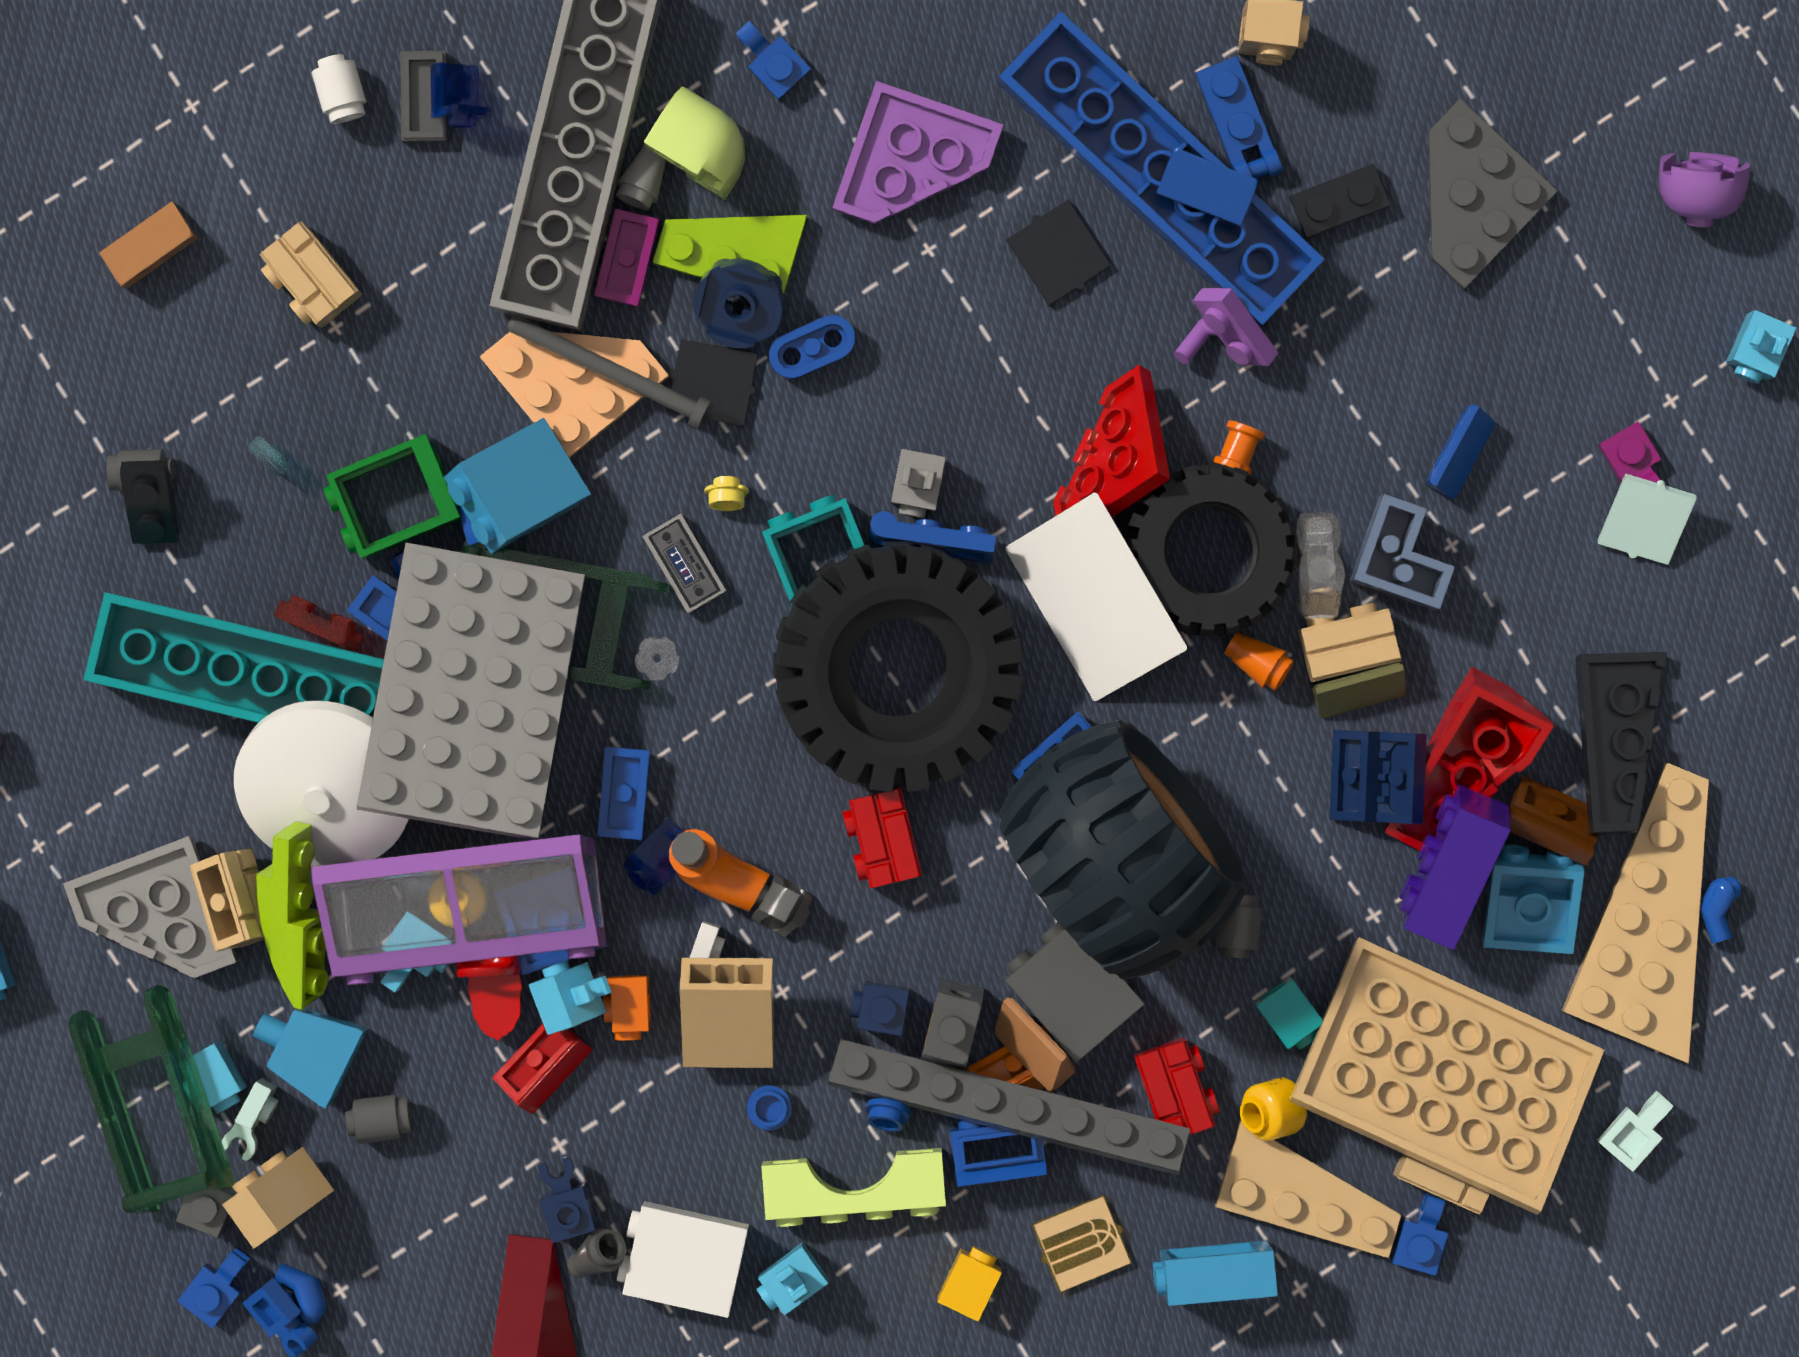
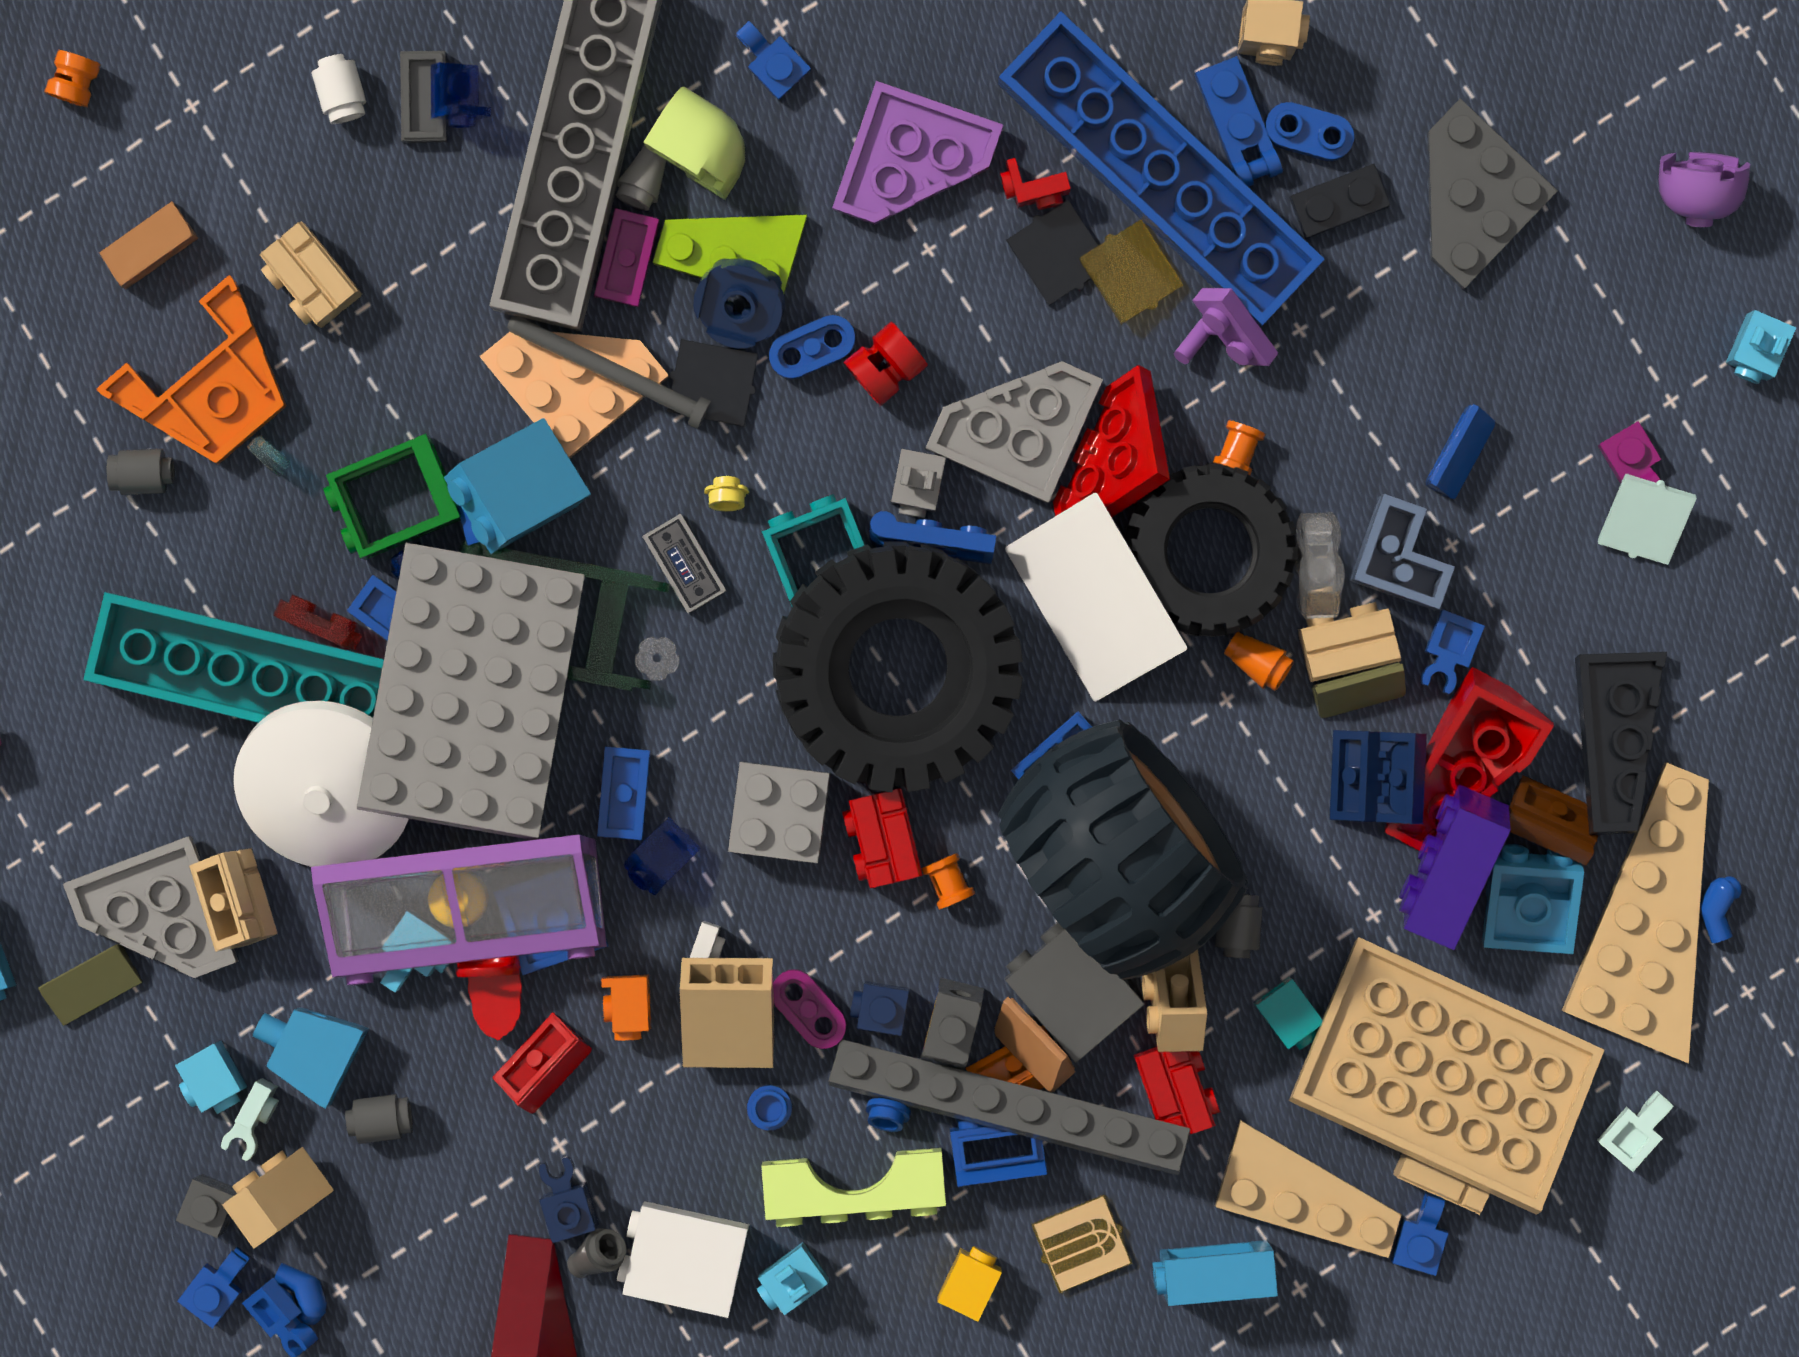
clear green piece [69,985,236,1214] -> none
black plate [120,460,179,544] -> none
lime slope [256,821,328,1010] -> none
medium azure brick [528,960,612,1035] -> none
piece [669,829,812,938] -> none
blue slope [1156,148,1259,226] -> none
yellow head [1240,1077,1307,1141] -> none
none -> olive slope [38,944,143,1026]
none -> orange wheel [44,50,101,107]
none -> orange wing [96,275,286,464]
none -> light grey brick [728,762,831,863]
none -> magenta plate [773,969,846,1049]
none -> red wheel [843,321,928,406]
none -> orange bush [921,853,975,910]
none -> light grey plate [925,361,1103,503]
none -> red bracket [1000,158,1071,210]
none -> clear yellow piece [1079,220,1183,325]
none -> tan brick [1142,949,1207,1052]
none -> blue plate [1265,102,1354,161]
none -> blue plate [1421,610,1485,694]

